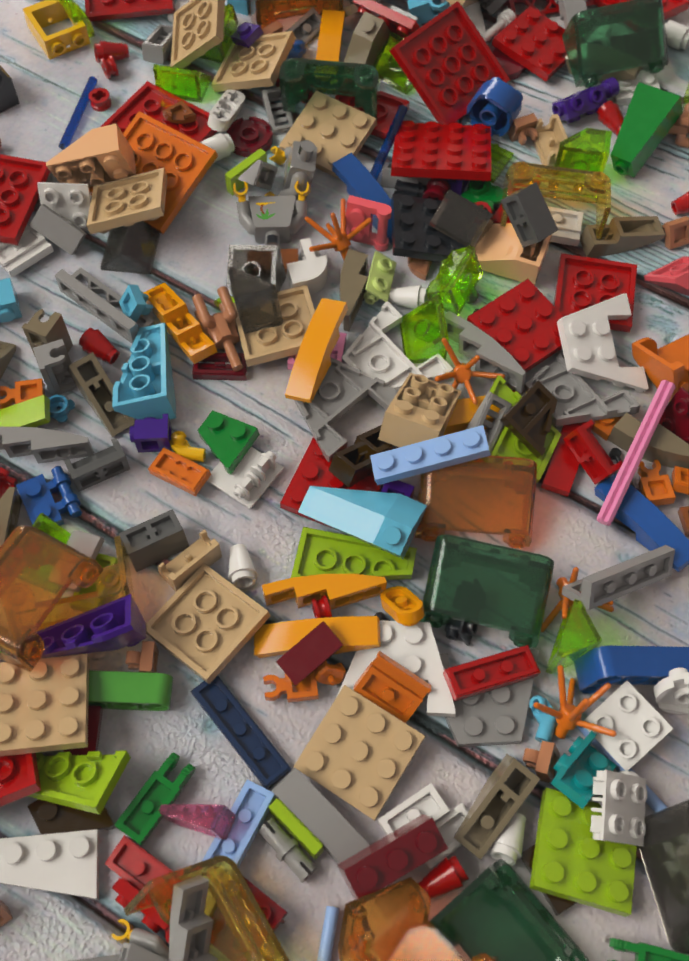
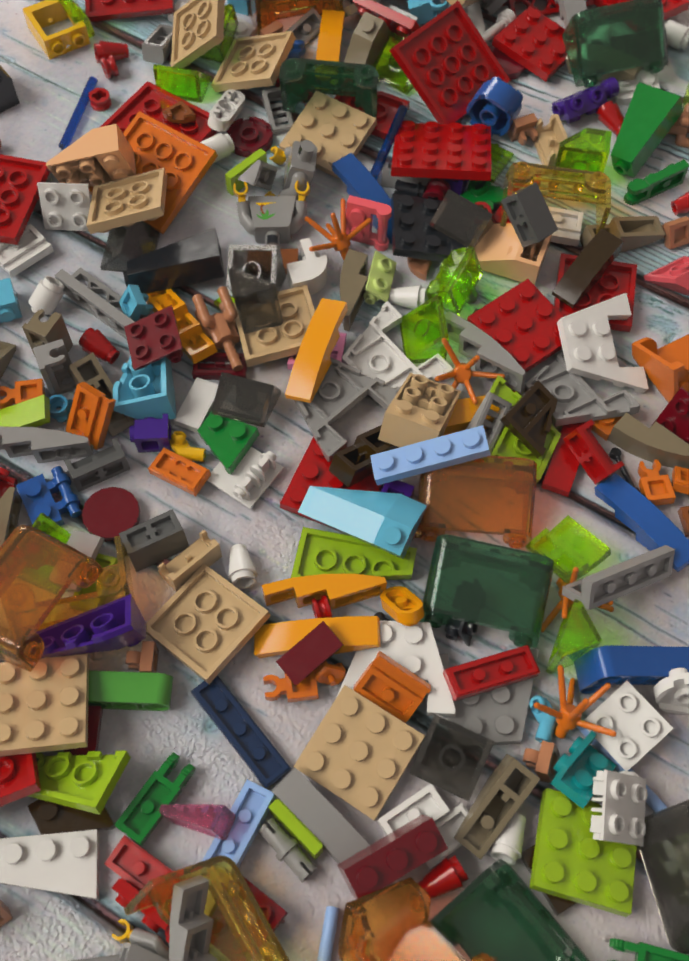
light grey tile [29,204,87,255] -> none
plate [230,22,263,48] -> none
bright pink axle [597,380,675,526] -> none
none -> white brick [28,276,65,316]
none -> orange plate [65,382,116,450]
none -> dark red tile [82,487,140,542]
none -> black slope [123,228,225,294]
none -> dark red hinge [124,305,183,370]
none -> white tile [174,377,222,433]
none -> clear smoke slope [212,372,281,427]
none -> clear smoke slope [410,713,495,802]
none -> clear neon green slope [525,515,611,584]
none -> dark brown slope [552,228,624,308]
none -> green hinge [624,160,689,206]

